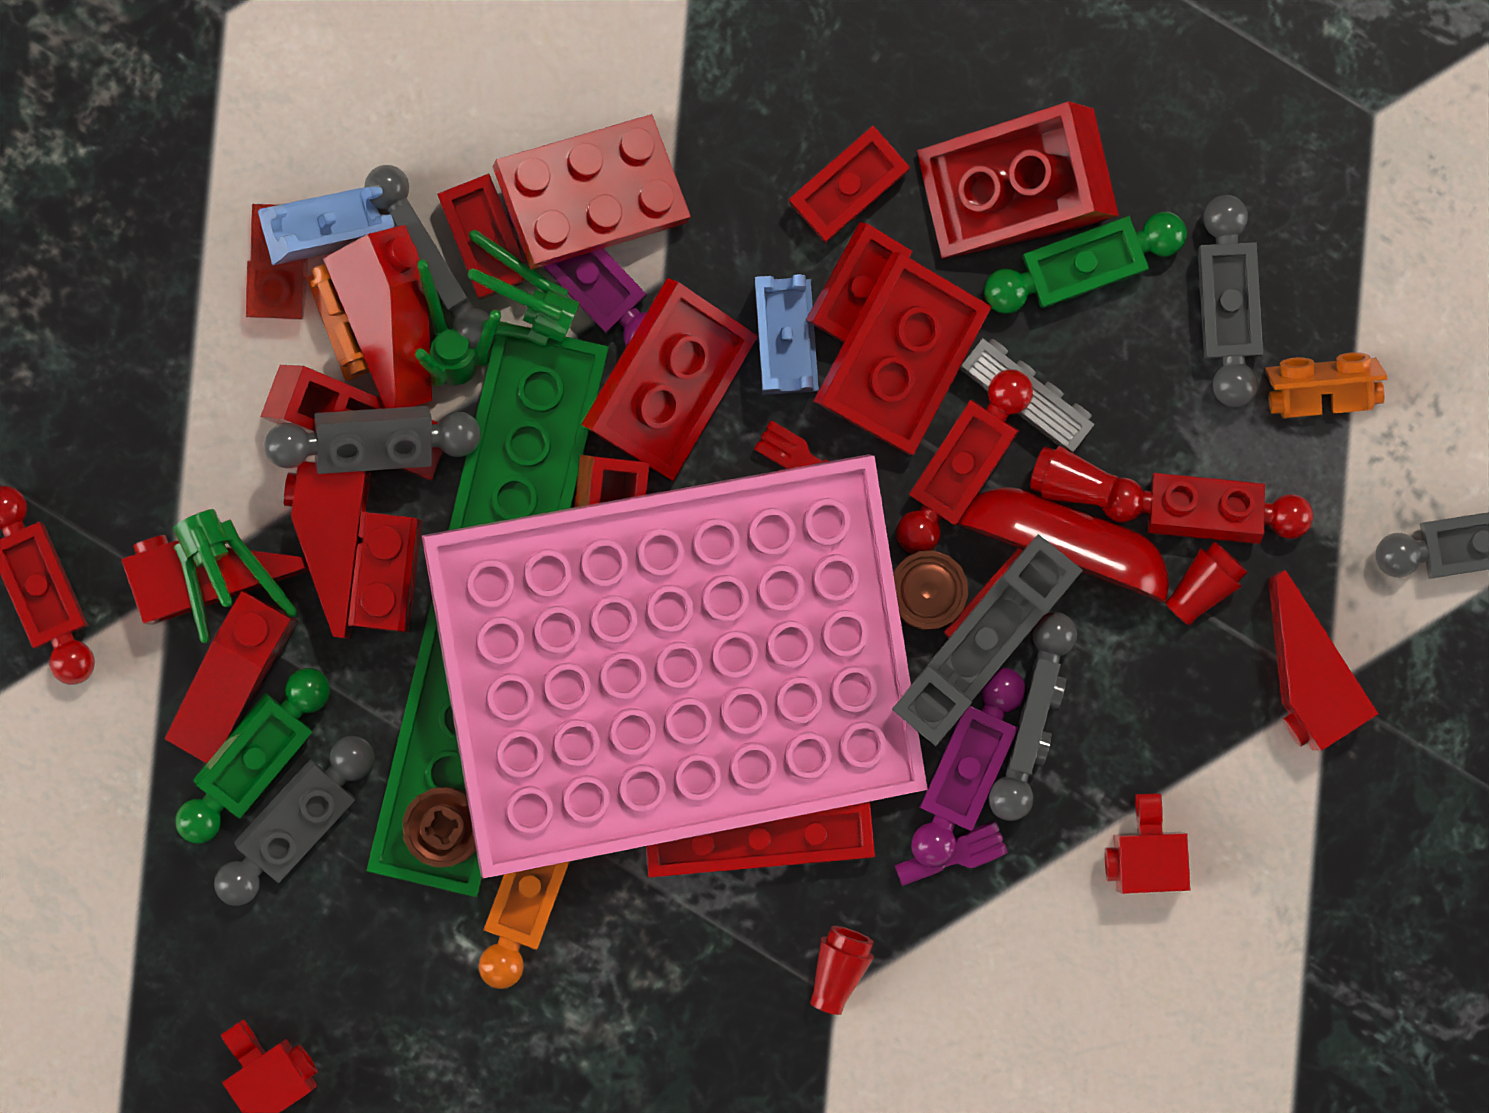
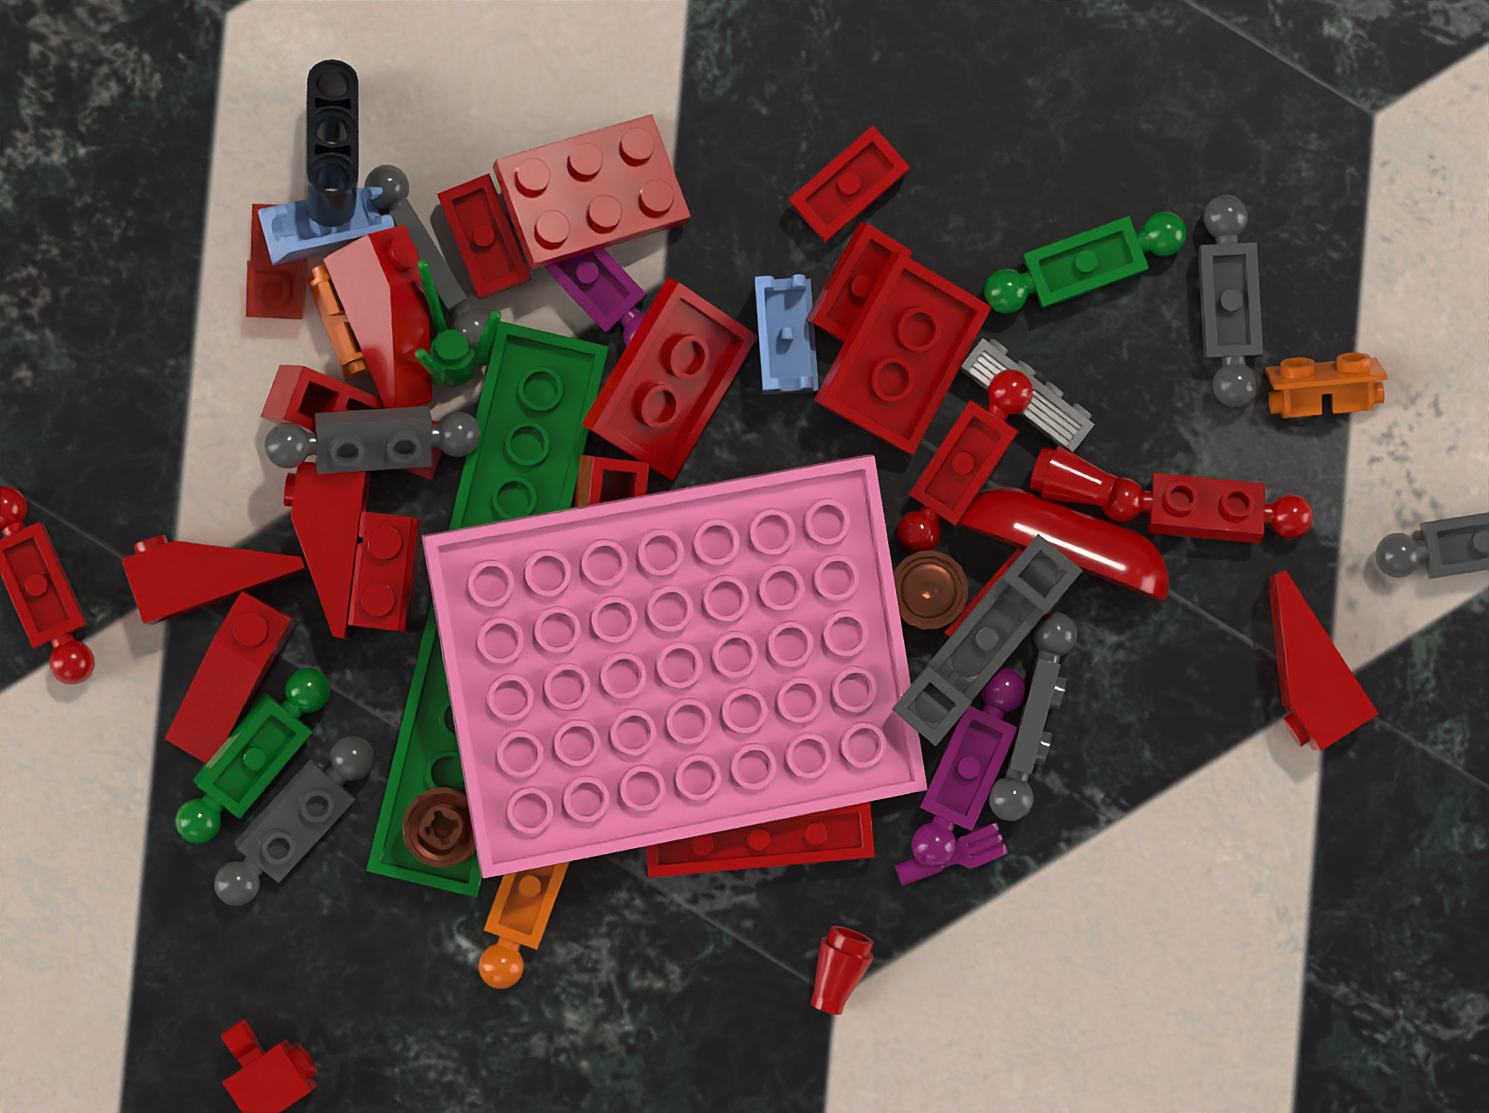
green plant [173,509,297,643] -> none
green plant [464,230,580,347] -> none
red piece [754,420,829,469] -> none
red slope [917,101,1119,259] -> none
red brick [1104,793,1191,894] -> none
red cone [1165,542,1248,626] -> none
none -> black beam [305,59,359,227]

